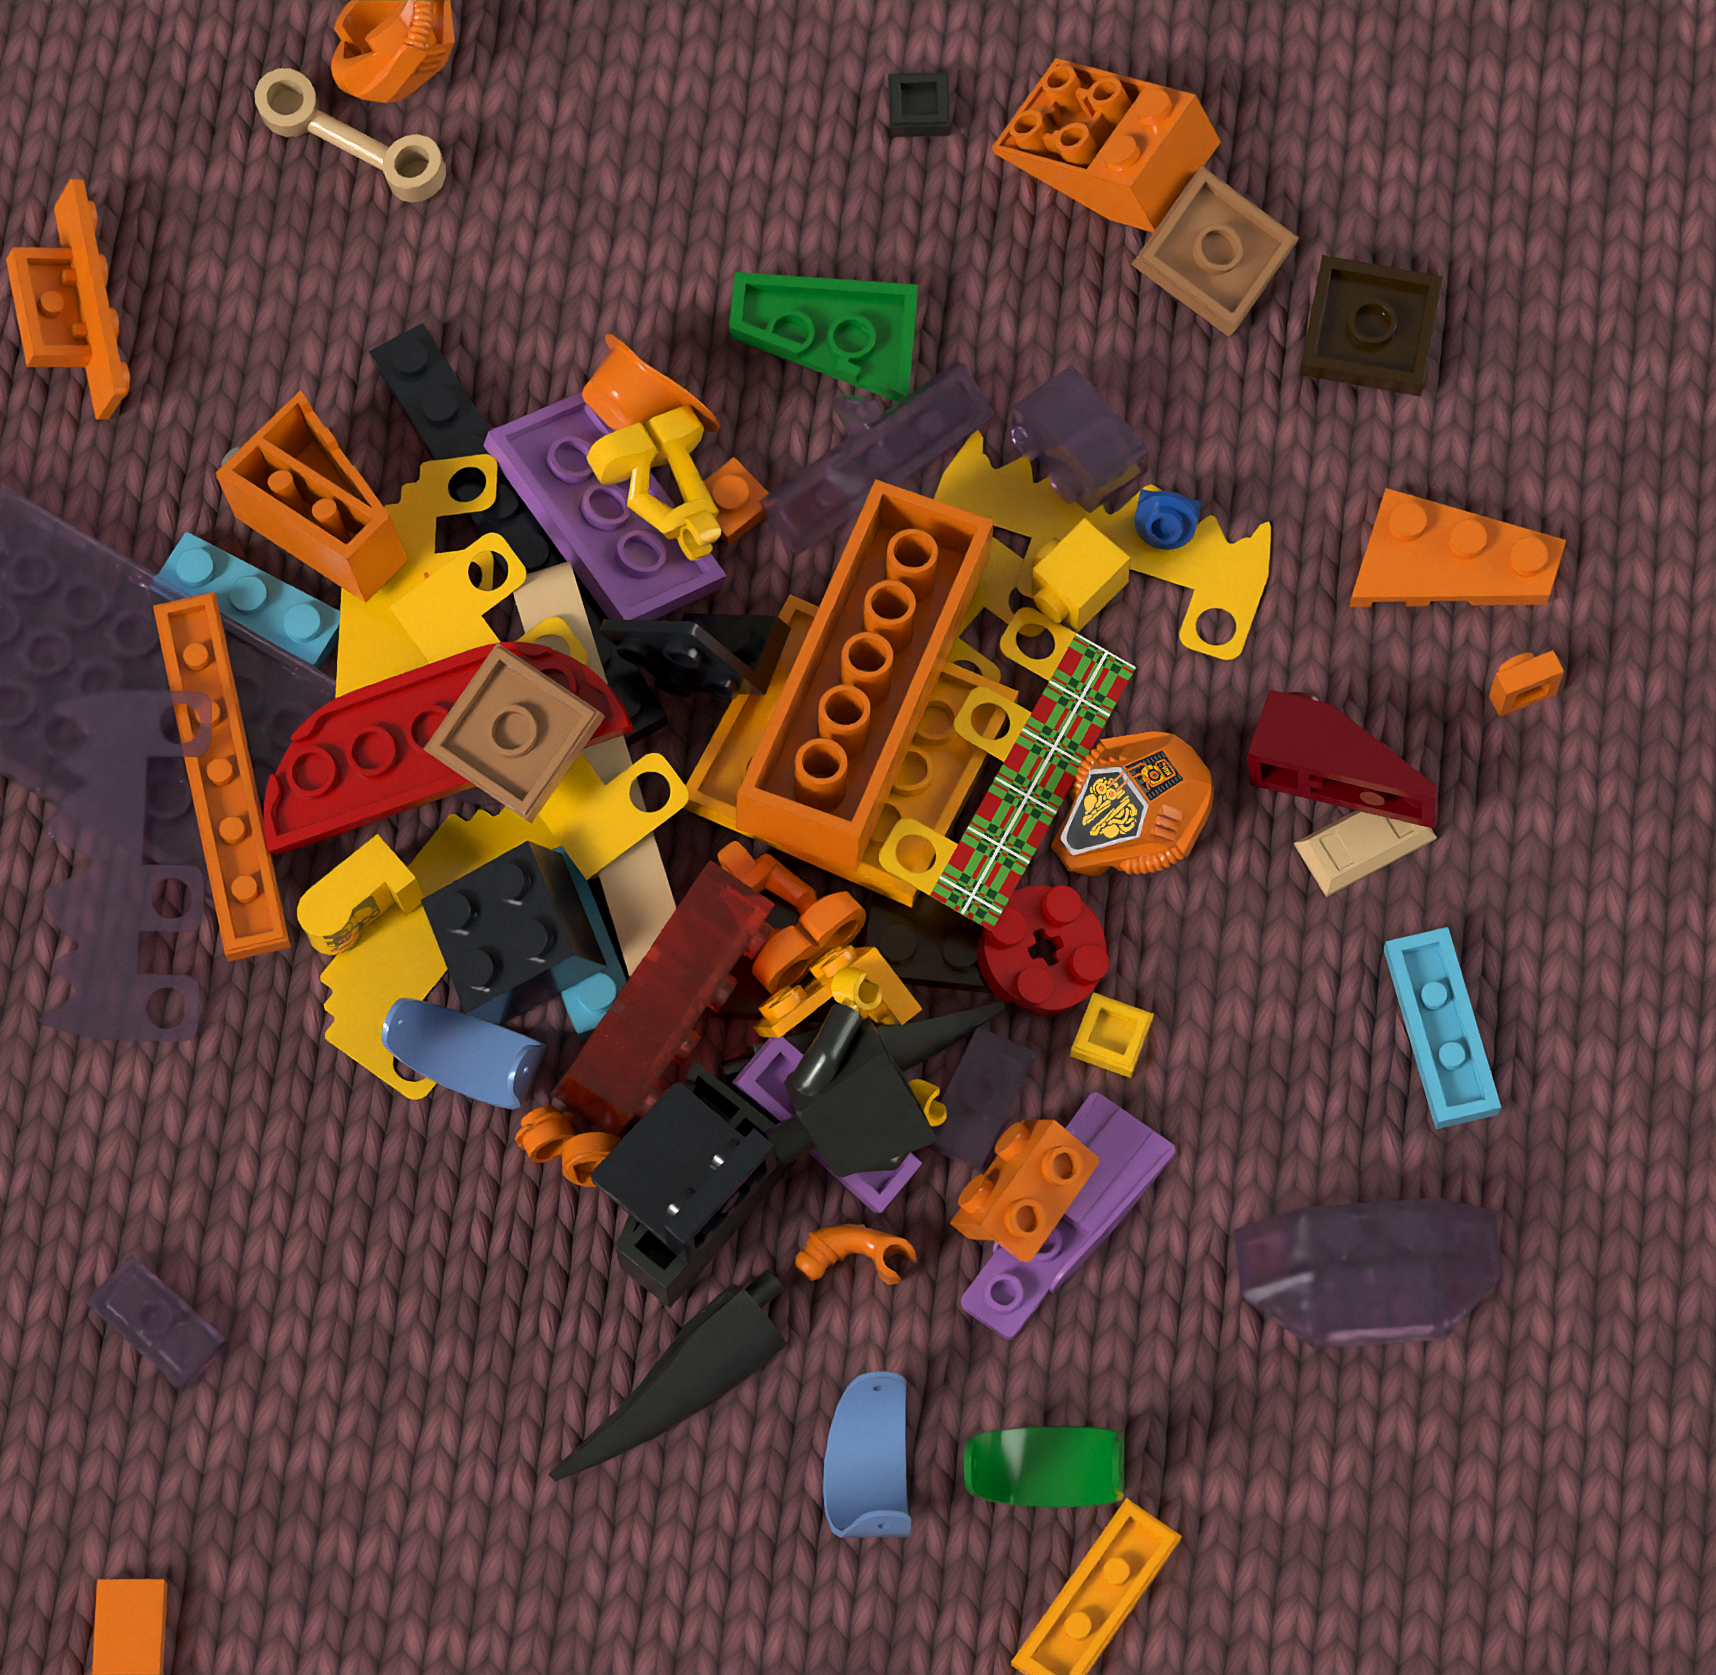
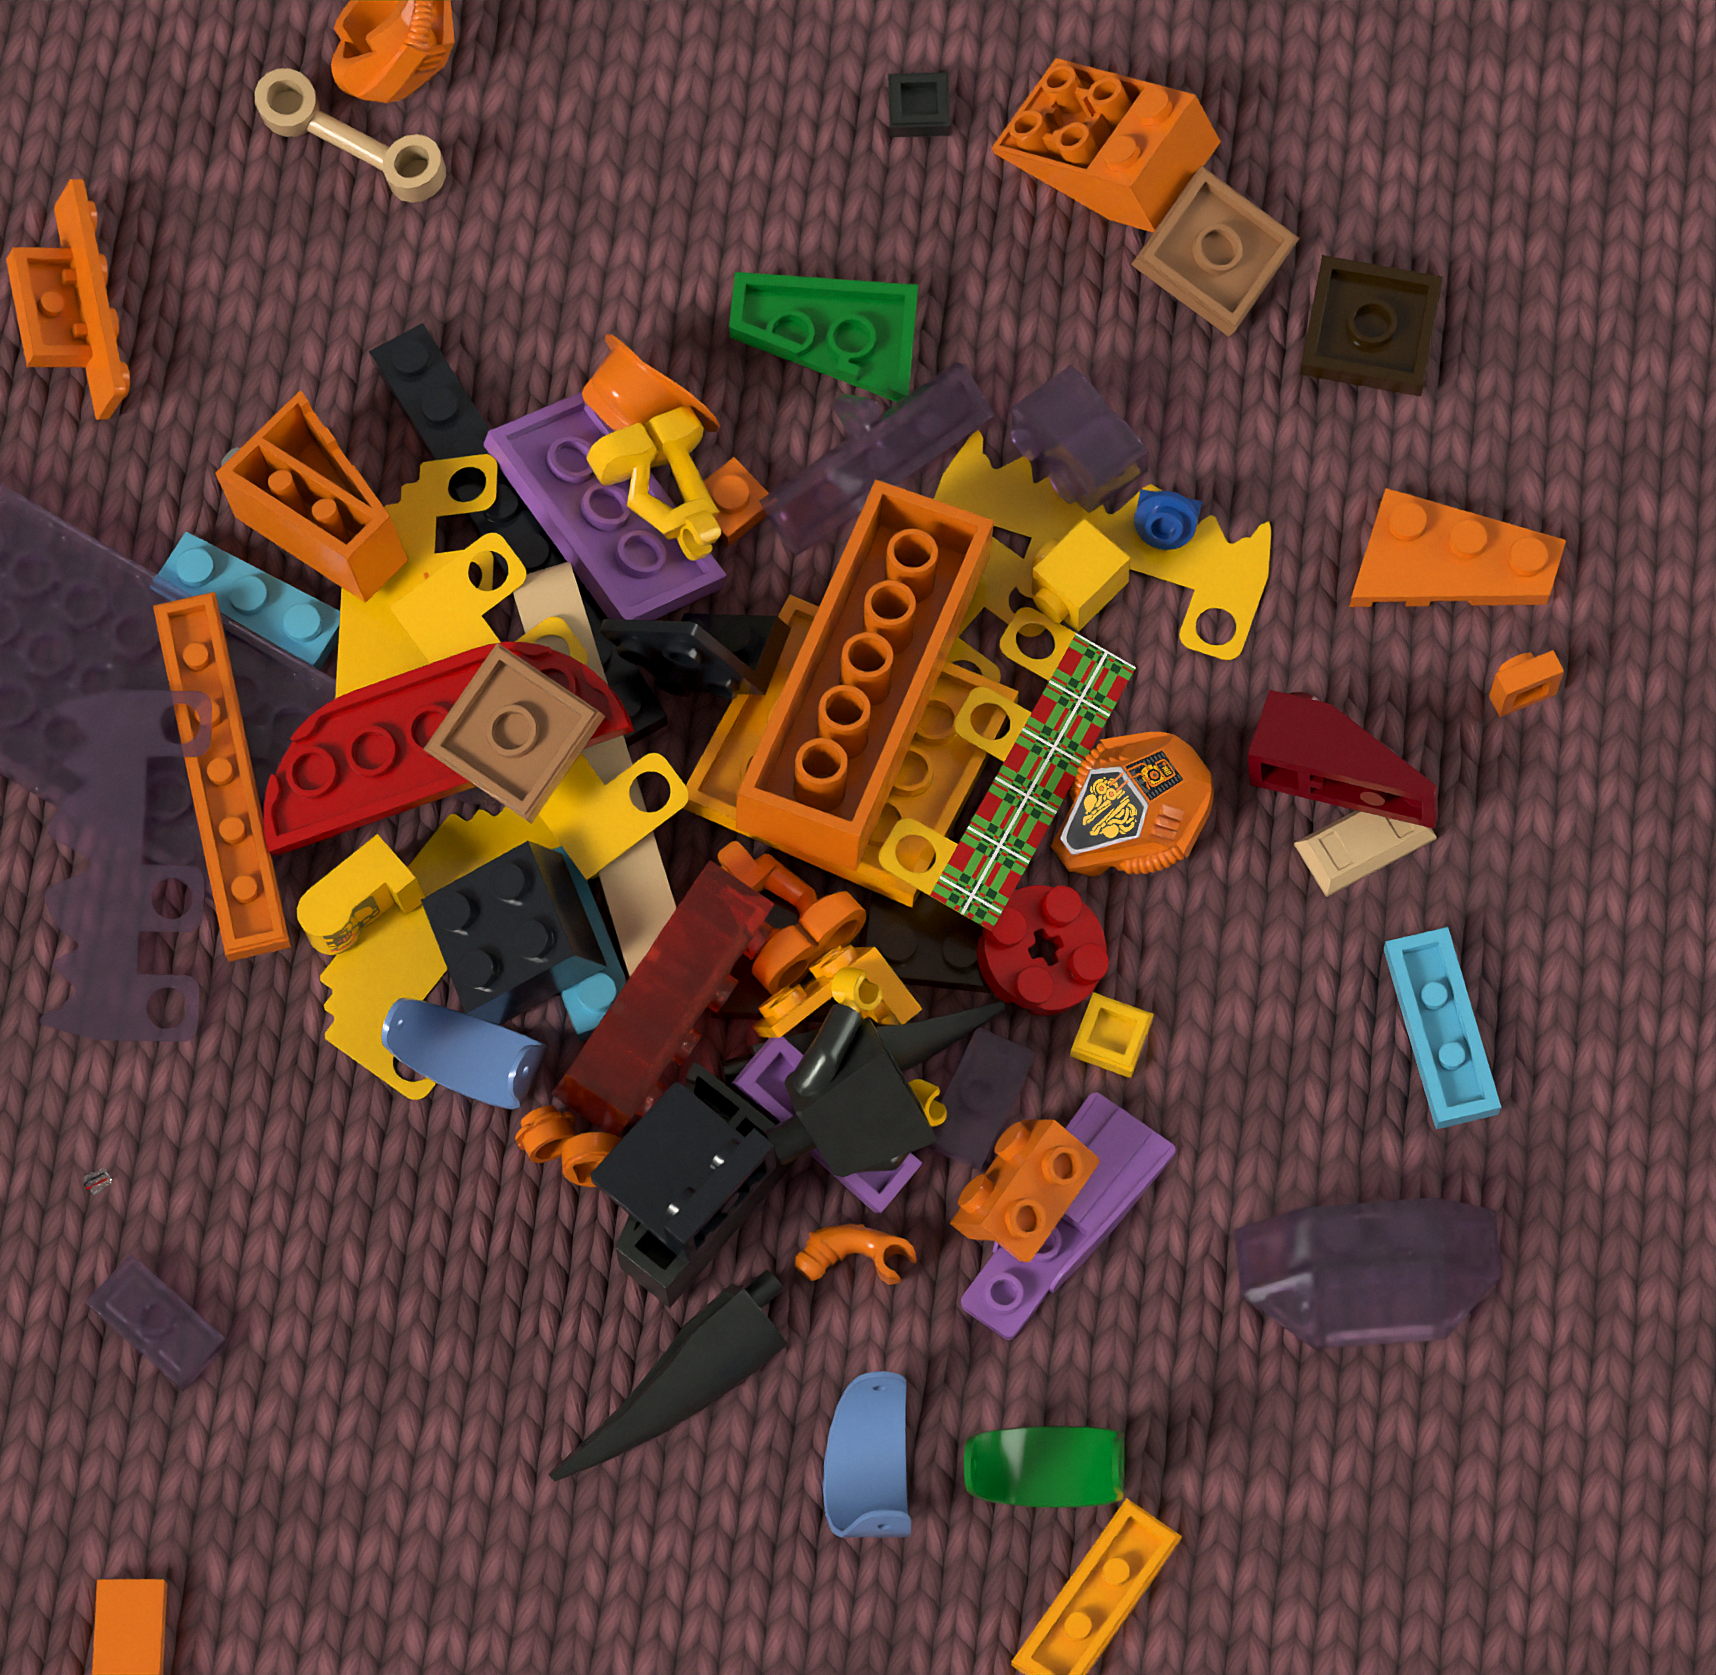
none -> clear piece [83,1168,113,1196]

